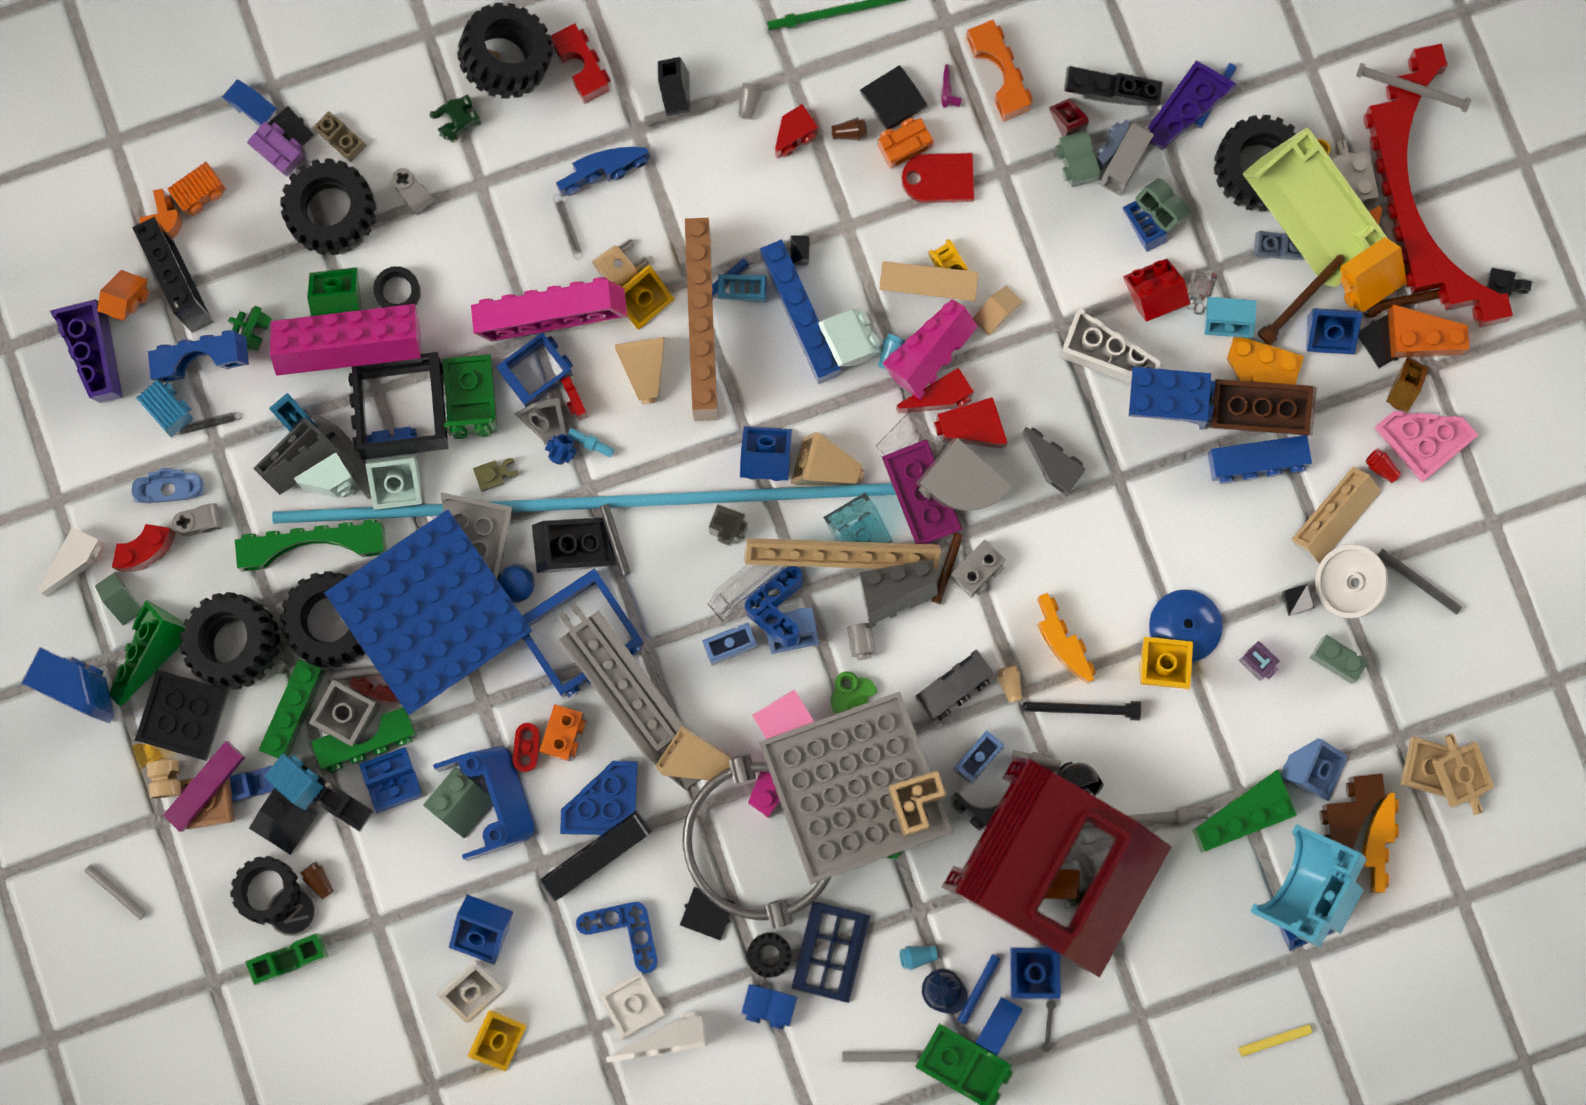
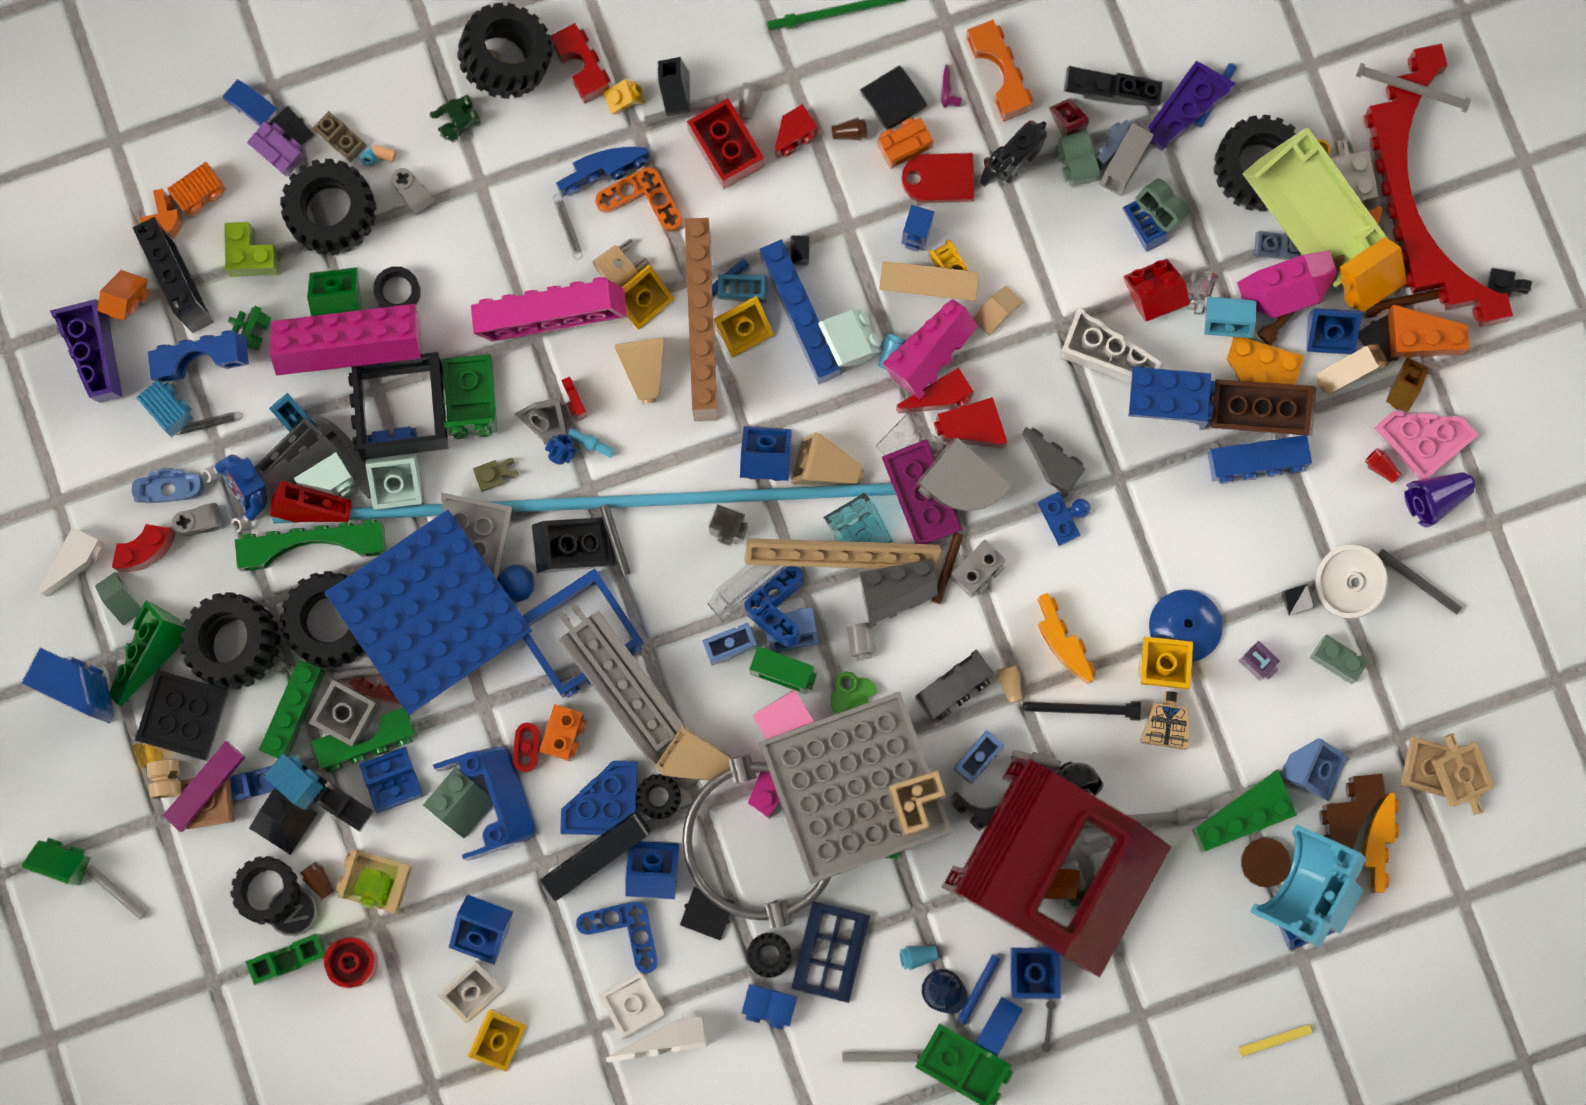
blue window [496,332,573,407] -> none
tan panel [1292,467,1381,563] -> none
none -> green slope [21,838,91,885]
none -> blue torso [200,454,267,532]
none -> lime brick [224,222,279,277]
none -> red slope [270,480,351,522]
none -> red brick [324,937,378,988]
none -> tan panel [336,849,413,914]
none -> clear neon green brick [352,867,394,909]
none -> arm [360,145,396,166]
none -> orange beam [595,167,682,232]
none -> yellow bracket [603,79,645,114]
none -> blue slope [625,841,679,899]
none -> black tyre [636,774,681,819]
none -> red brick [687,98,765,189]
none -> yellow slope [714,296,774,357]
none -> green window [749,646,816,694]
none -> blue brick [901,205,935,251]
none -> black animal [980,120,1047,187]
none -> blue plate [1037,492,1091,546]
none -> torso [1140,691,1190,750]
none -> dark pink wedge [1237,250,1337,319]
none -> reddish brown tile [1241,838,1291,887]
none -> tan slope [1316,344,1389,395]
none -> dark purple cone [1404,472,1475,528]

